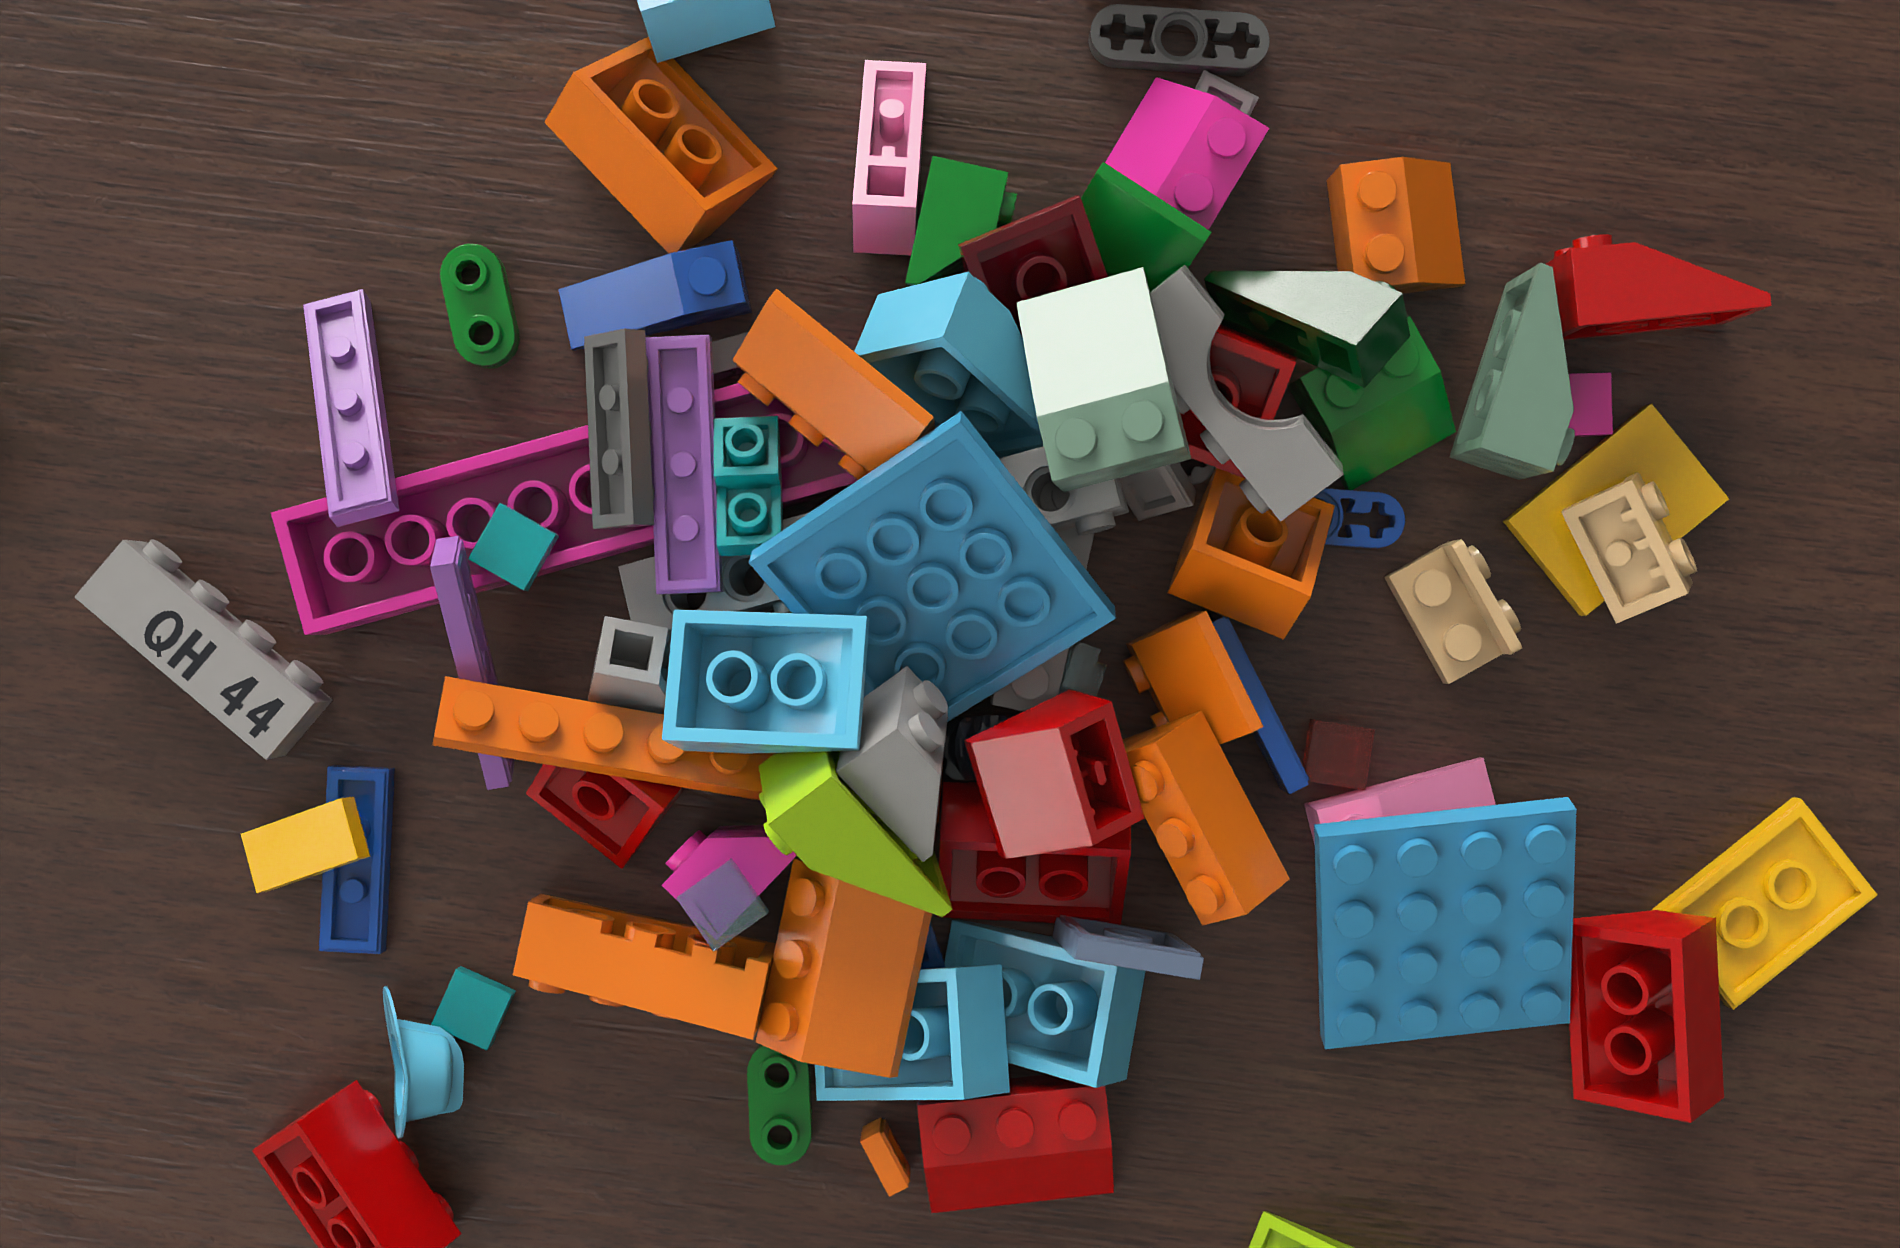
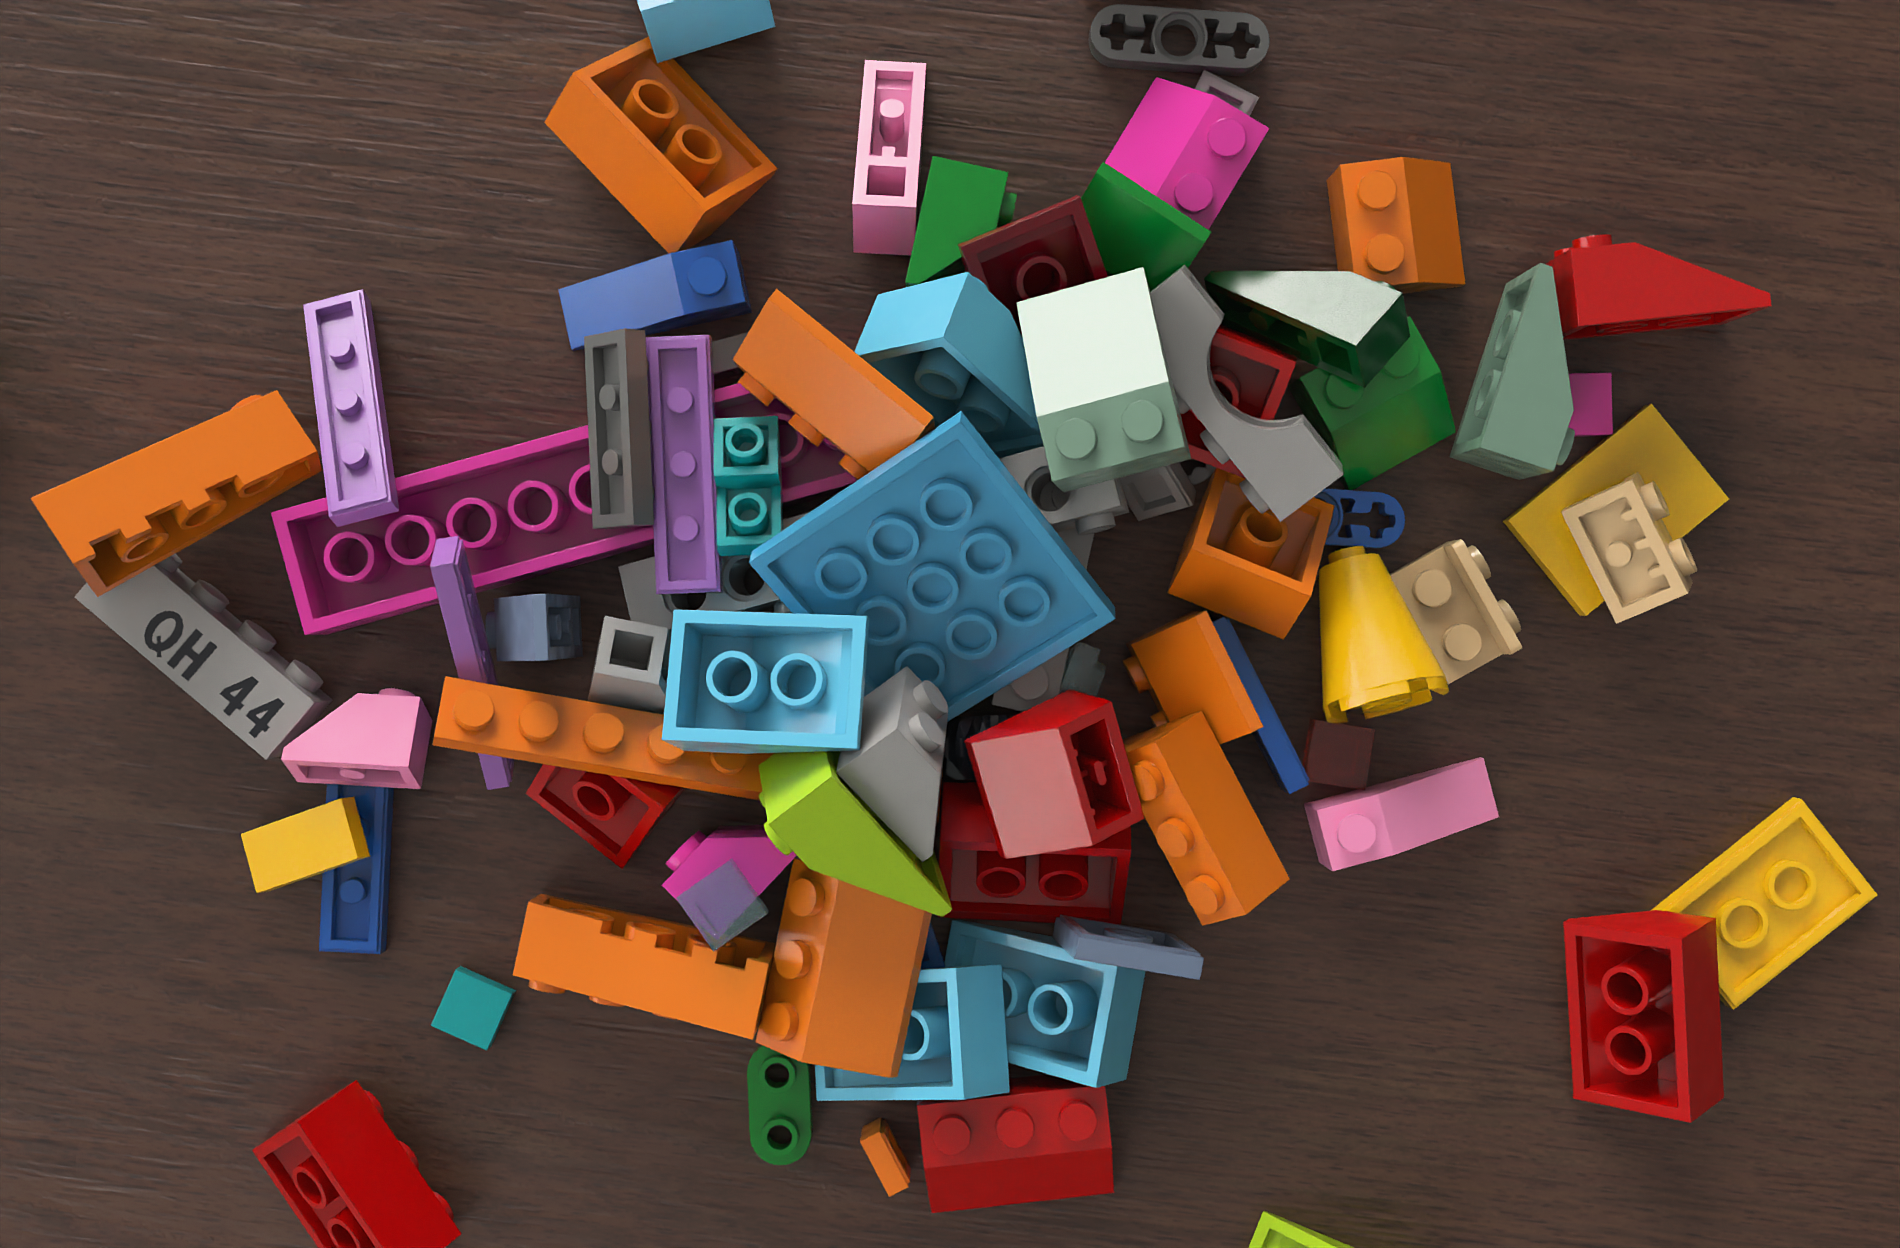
medium azure piece [383,986,464,1139] -> none
green plate [440,244,520,369] -> none
teal tile [468,503,559,591] -> none
dark azure plate [1314,797,1577,1049] -> none
none -> orange wedge [31,390,323,597]
none -> bright pink slope [281,688,432,789]
none -> sand blue slope [485,594,583,661]
none -> yellow cone [1319,546,1449,723]

